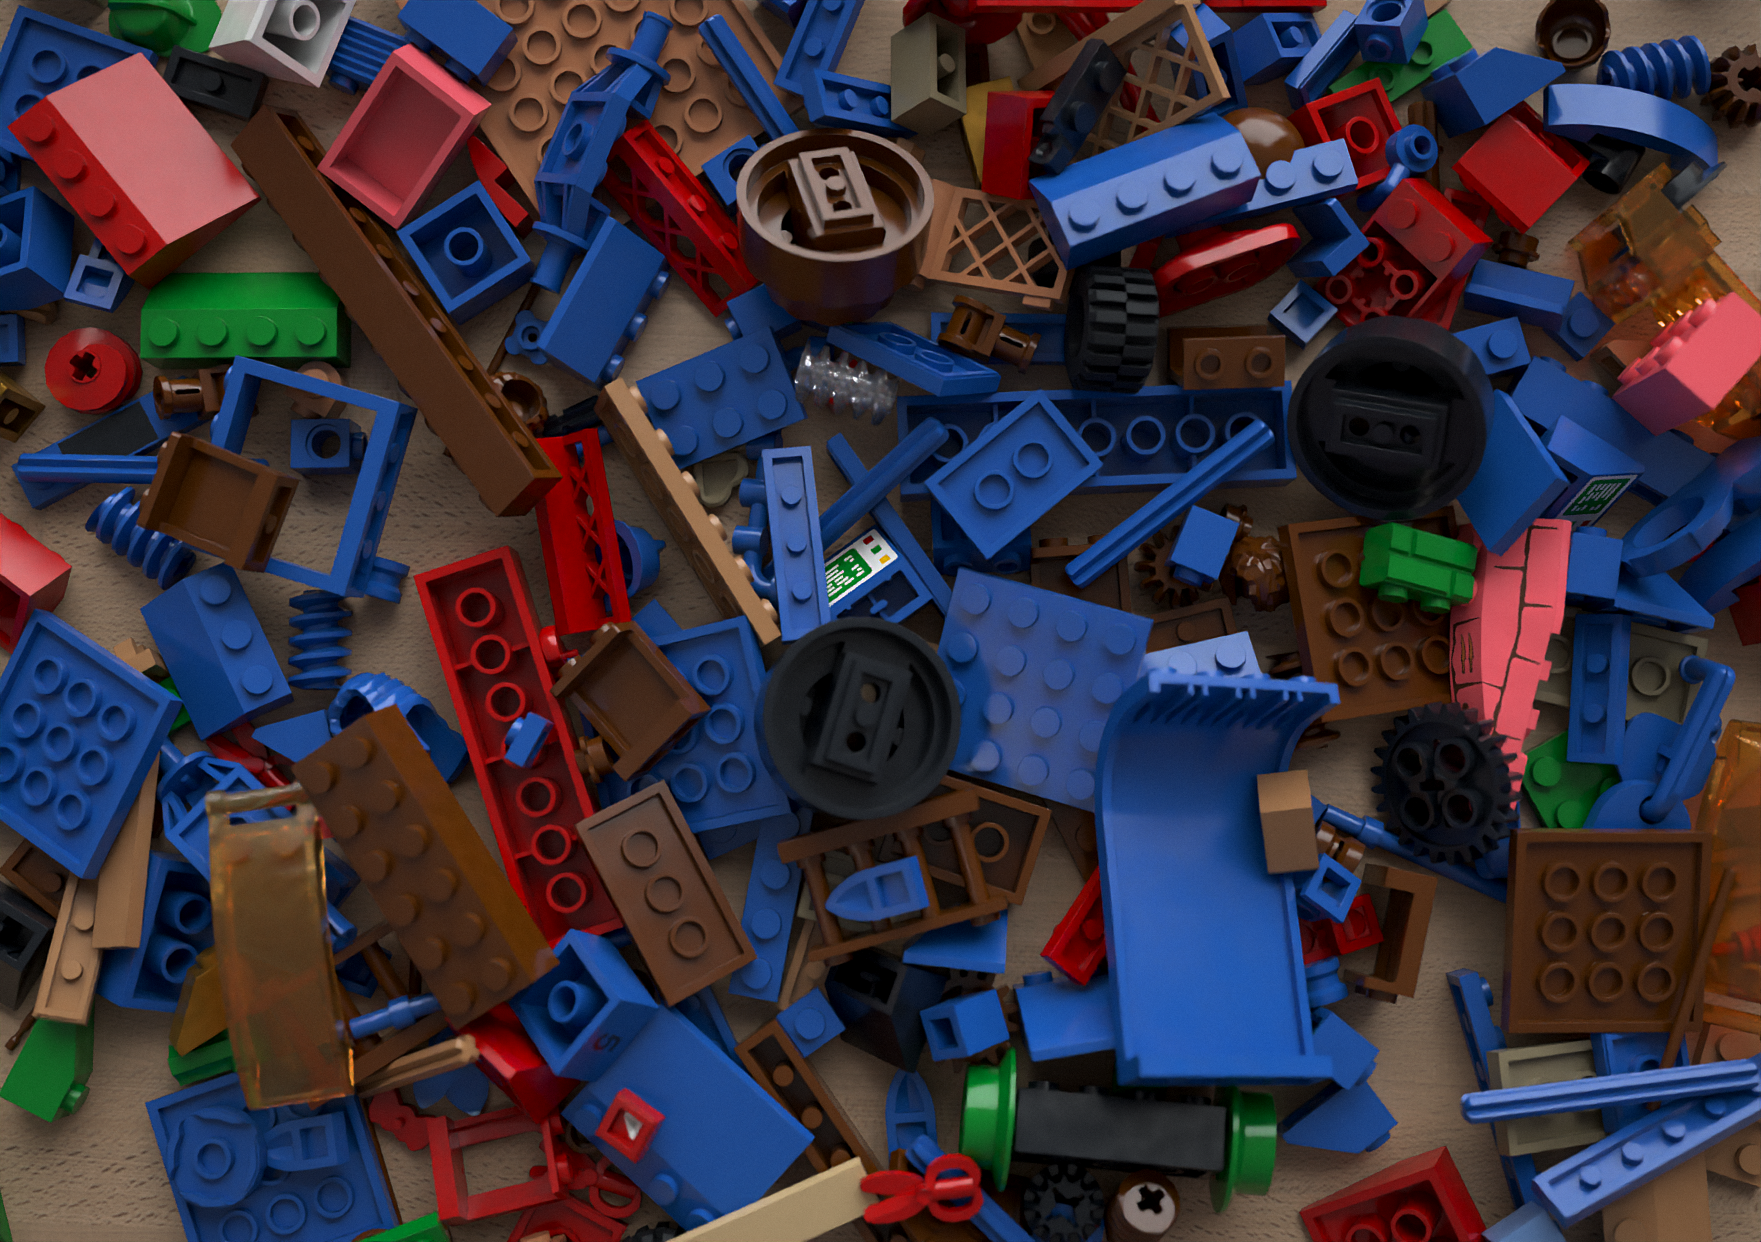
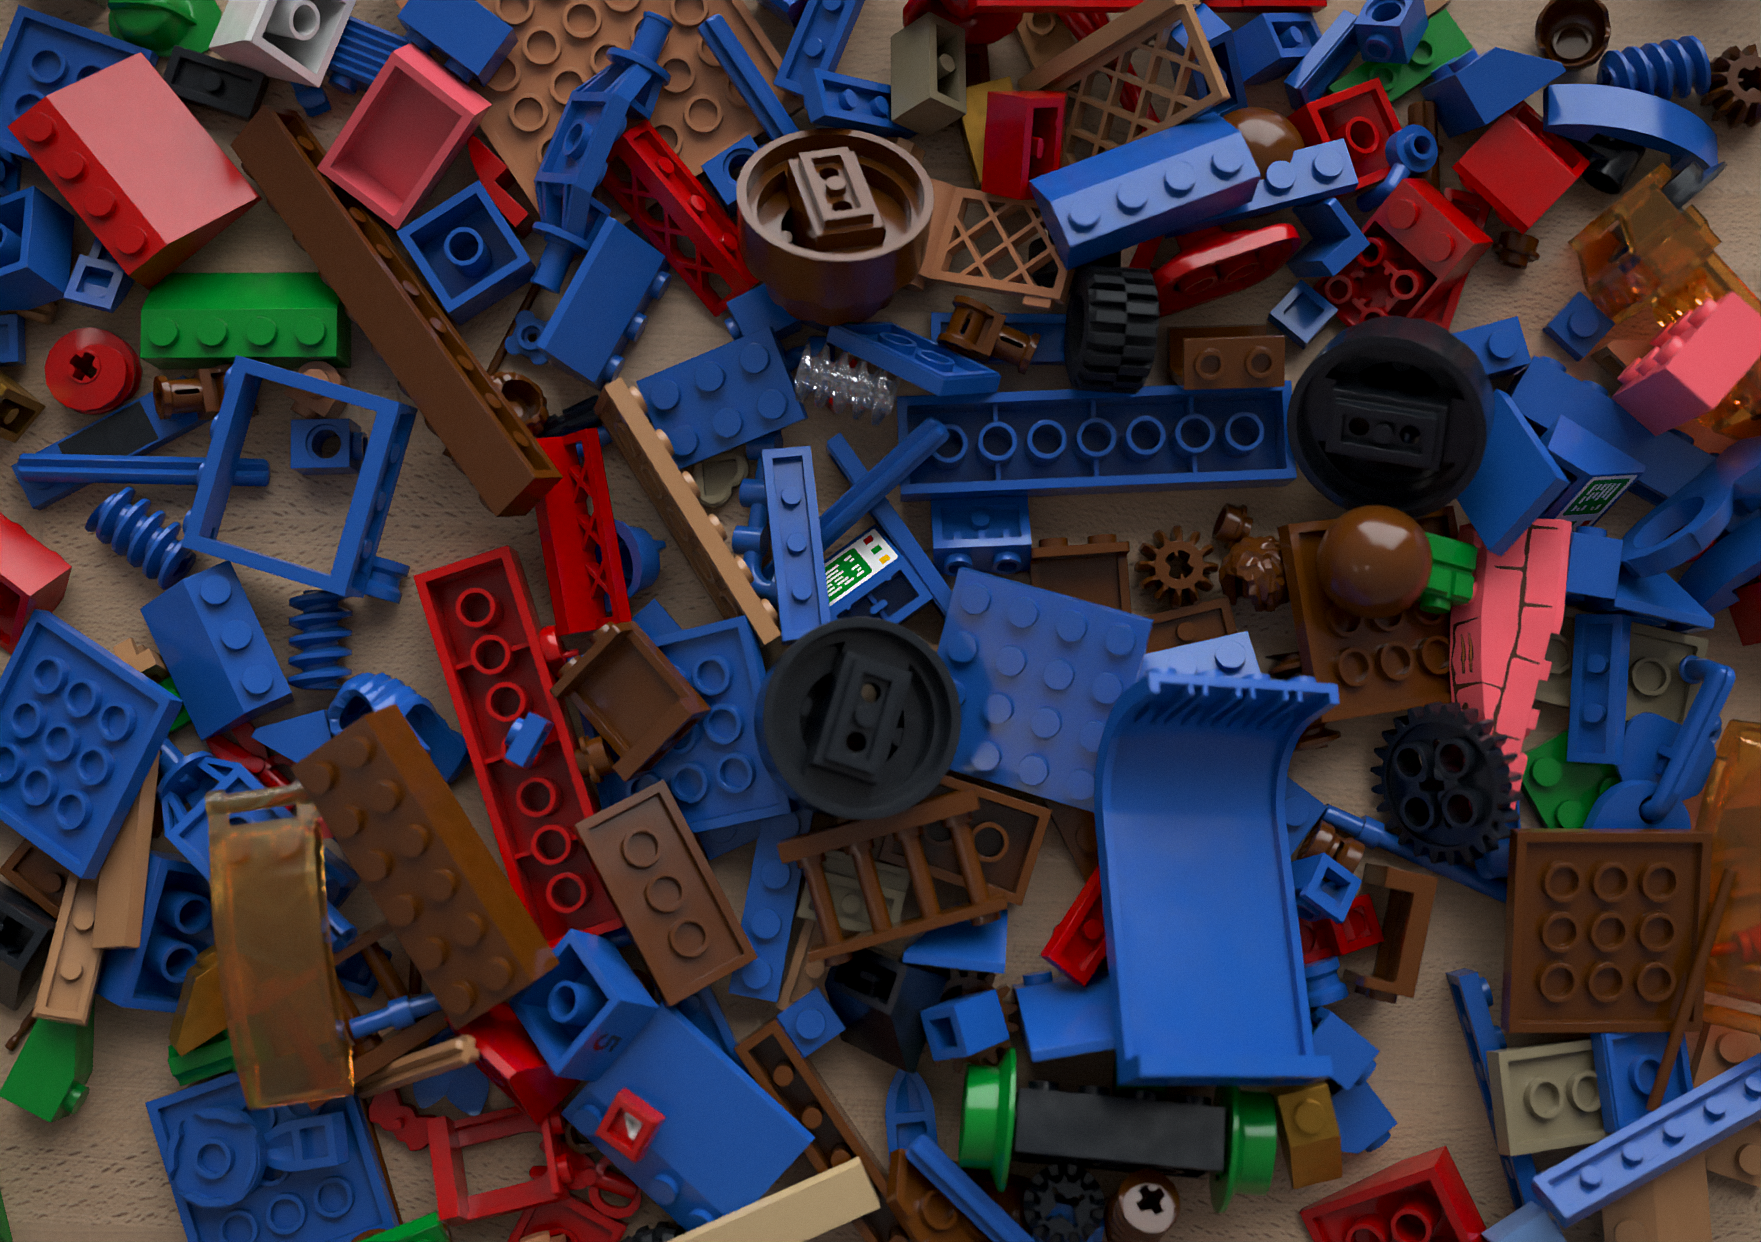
reddish brown panel [136,432,300,573] -> none
blue plate [825,856,930,921] -> none
red piece [860,1153,984,1224] -> none
blue plate [923,388,1104,562] -> none
black hinge [1028,38,1127,175] -> none
blue axle [1065,419,1275,589] -> none
blue brick [1164,505,1239,587] -> none
medium nougat slope [1257,770,1320,875] -> none
blue axle [1460,1059,1760,1124] -> none
blue panel [1464,259,1575,332] -> none
none -> blue hand [288,81,332,117]
none -> pearl gold slope [1266,1081,1343,1189]
none -> reddish brown piece [1316,505,1433,619]

